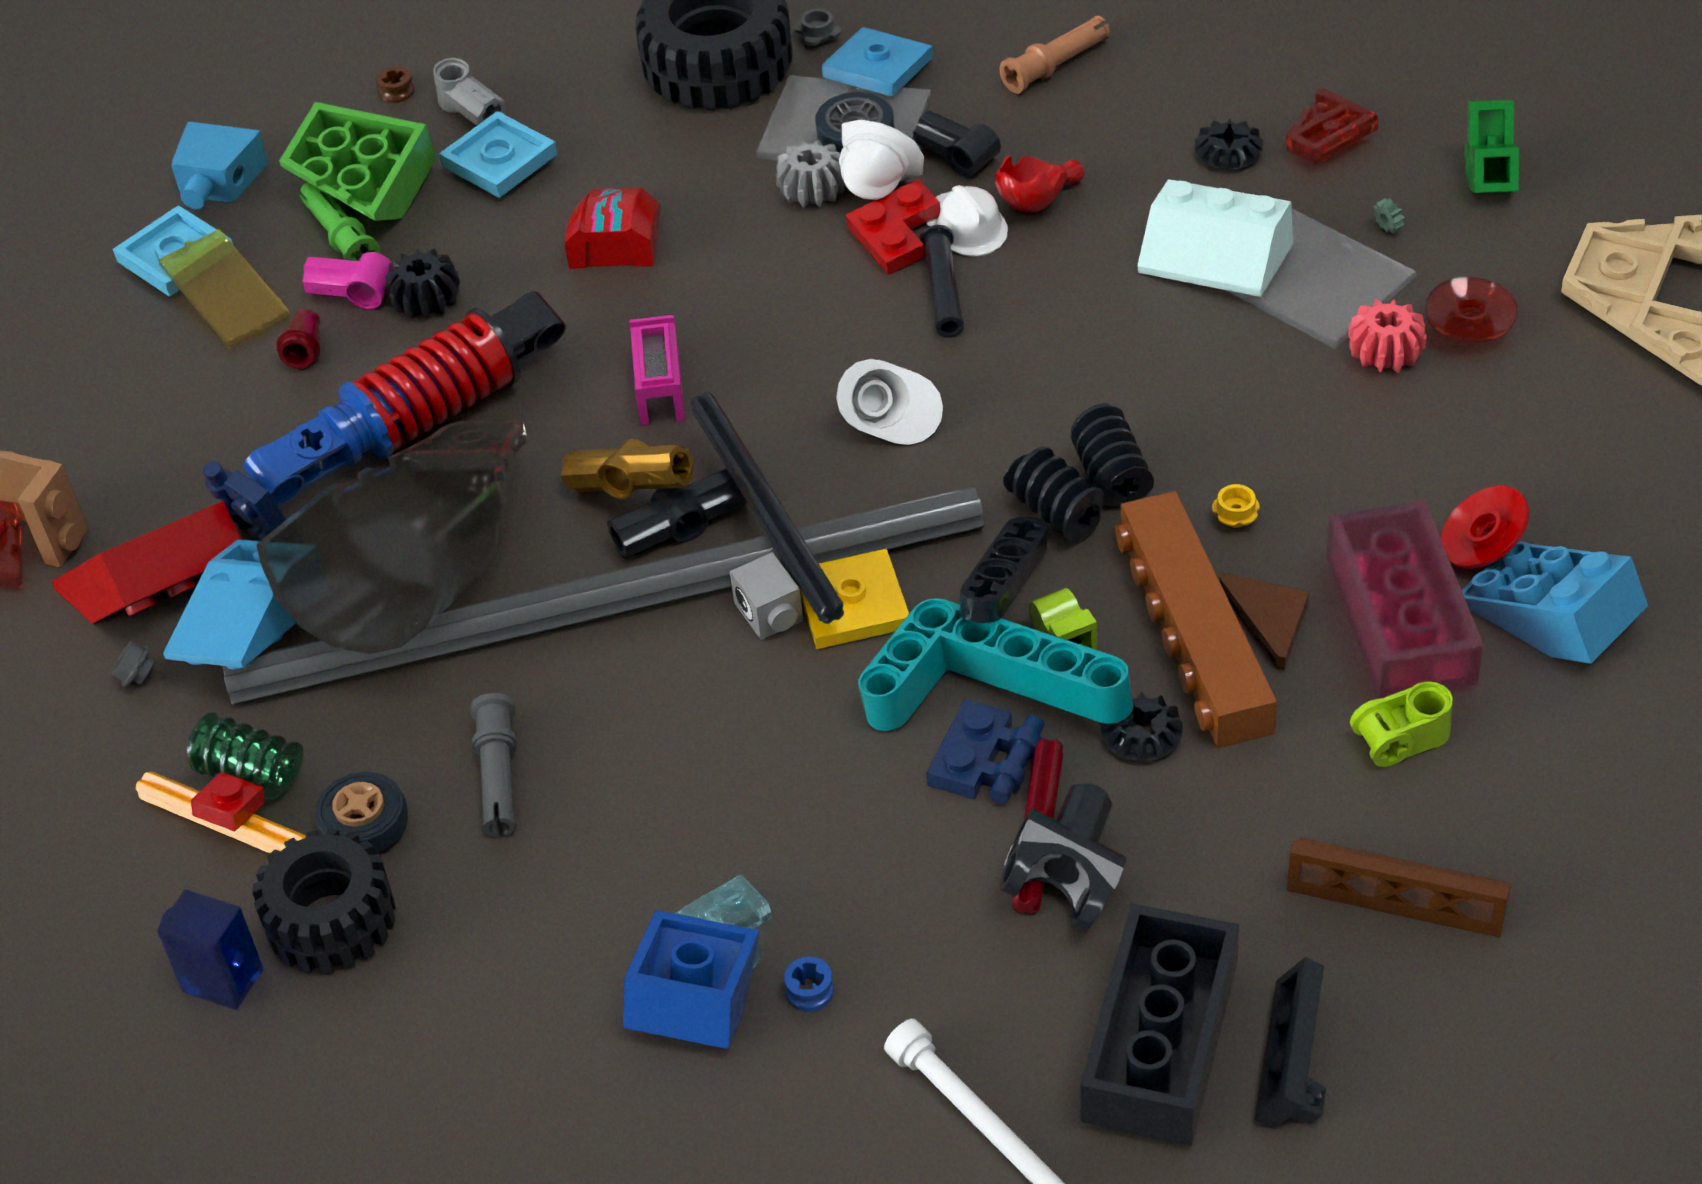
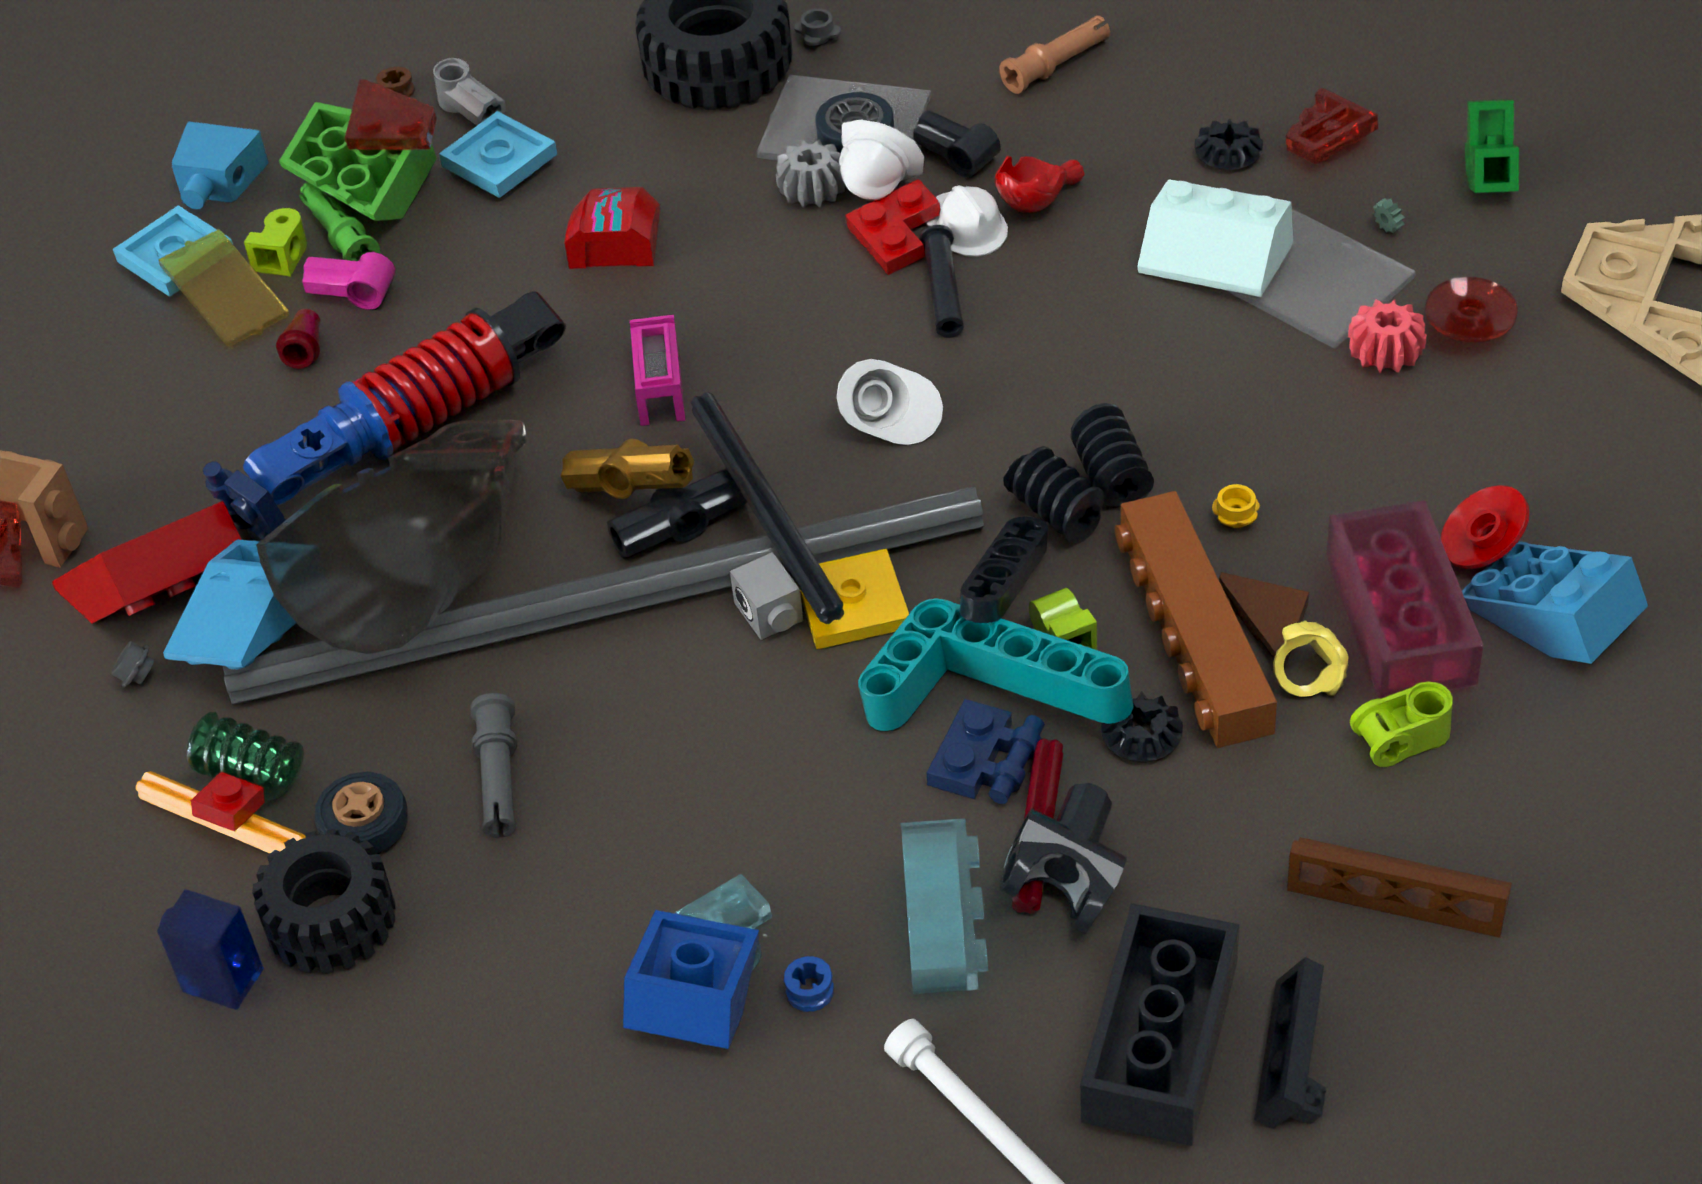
black gear [385,249,460,319] -> none
dark azure plate [822,27,933,97] -> none
none -> lime leg [244,208,307,276]
none -> clear red wing [345,79,437,150]
none -> clear light blue wedge [901,818,988,994]
none -> light yellow piece [1273,621,1349,697]

